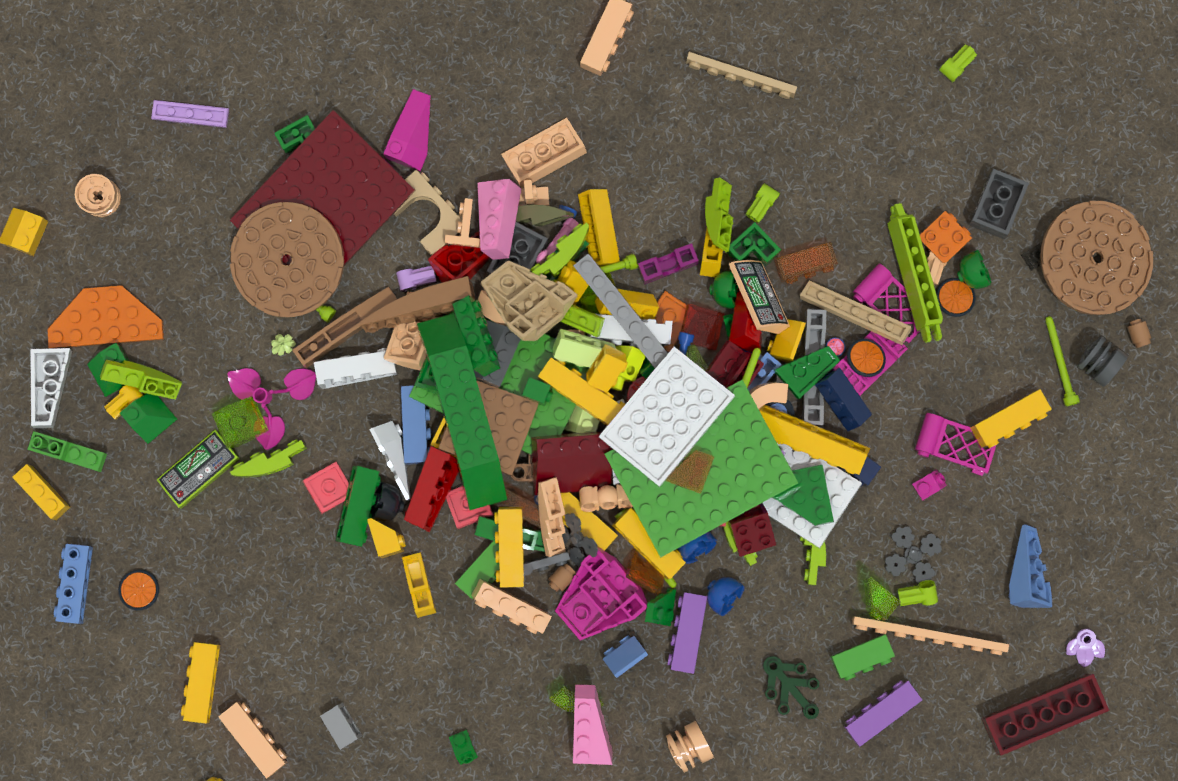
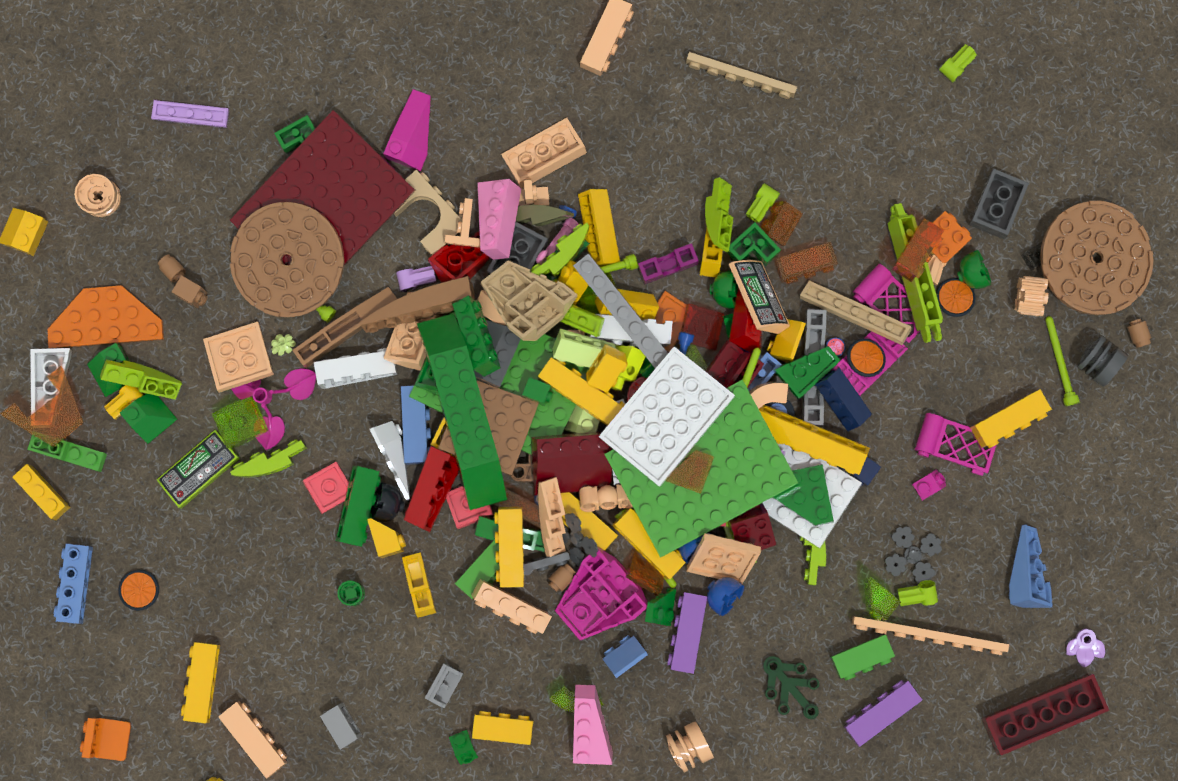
none -> clear orange wing [0,366,84,447]
none -> orange bracket [80,717,131,761]
none -> medium nougat brick [158,255,186,283]
none -> medium nougat brick [172,275,208,309]
none -> light nougat plate [203,322,274,393]
none -> green wheel [338,581,365,606]
none -> light grey hinge [425,663,463,708]
none -> yellow brick [472,711,534,745]
none -> light nougat plate [687,533,761,584]
none -> clear orange bracket [761,201,803,246]
none -> clear orange brick [891,218,944,282]
none -> light nougat brick [1014,276,1048,316]

